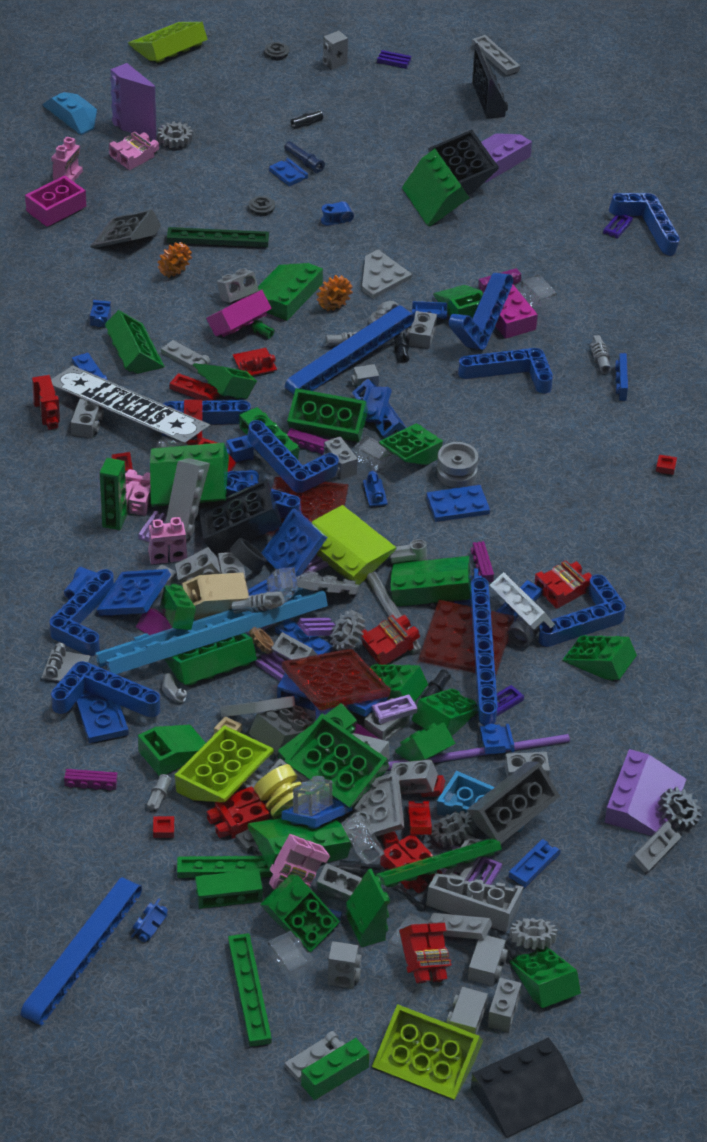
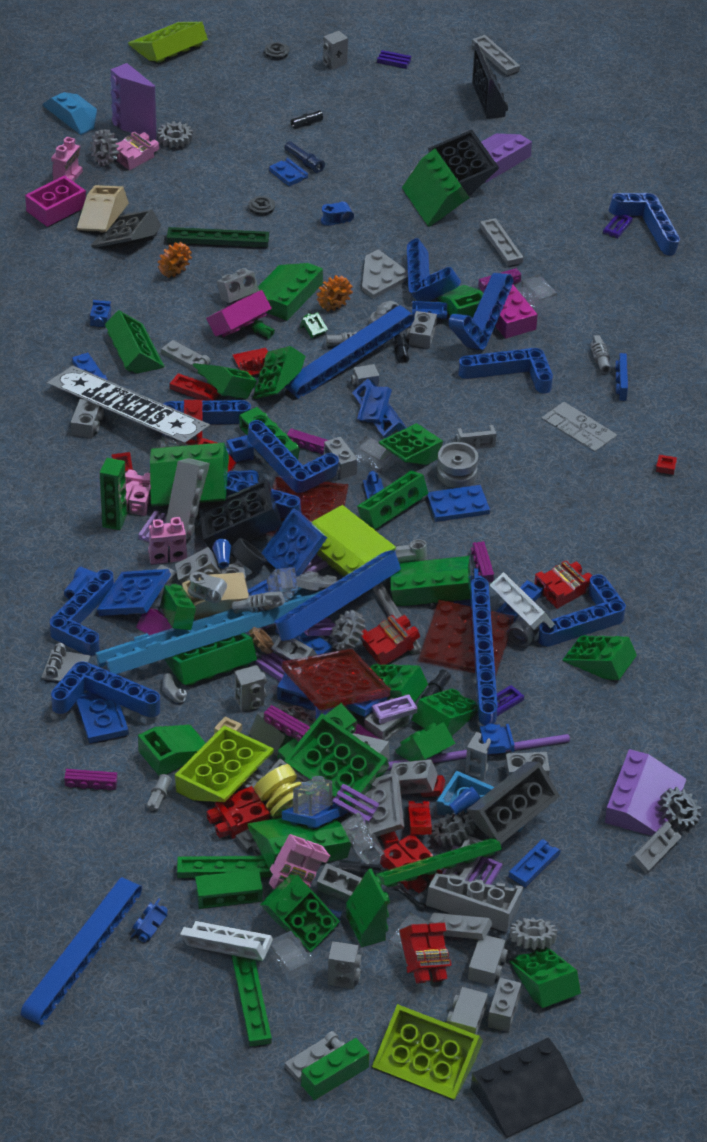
red hips [32,375,60,430] -> none
red plate [153,816,175,838] -> none
light grey beam [220,696,295,717] -> none
green brick [287,388,368,443] -> none
none -> tan slope [77,185,129,232]
none -> light grey gear [90,129,119,166]
none -> white fence [180,921,273,961]
none -> light grey piece [188,572,227,603]
none -> blue cone [212,539,231,569]
none -> light grey brick [235,665,267,712]
none -> green slope [253,346,306,399]
none -> magenta piece [264,705,310,742]
none -> blue beam [275,550,401,641]
none -> bracket [299,312,328,338]
none -> medium lavender tile [332,784,379,823]
none -> green brick [357,471,429,530]
none -> blue beam [407,238,461,302]
none -> blue cone [449,786,481,815]
none -> light grey hinge [456,425,497,449]
none -> light grey hinge [465,732,491,780]
none -> light grey plate [480,218,523,266]
none -> light grey sticker [542,402,617,451]

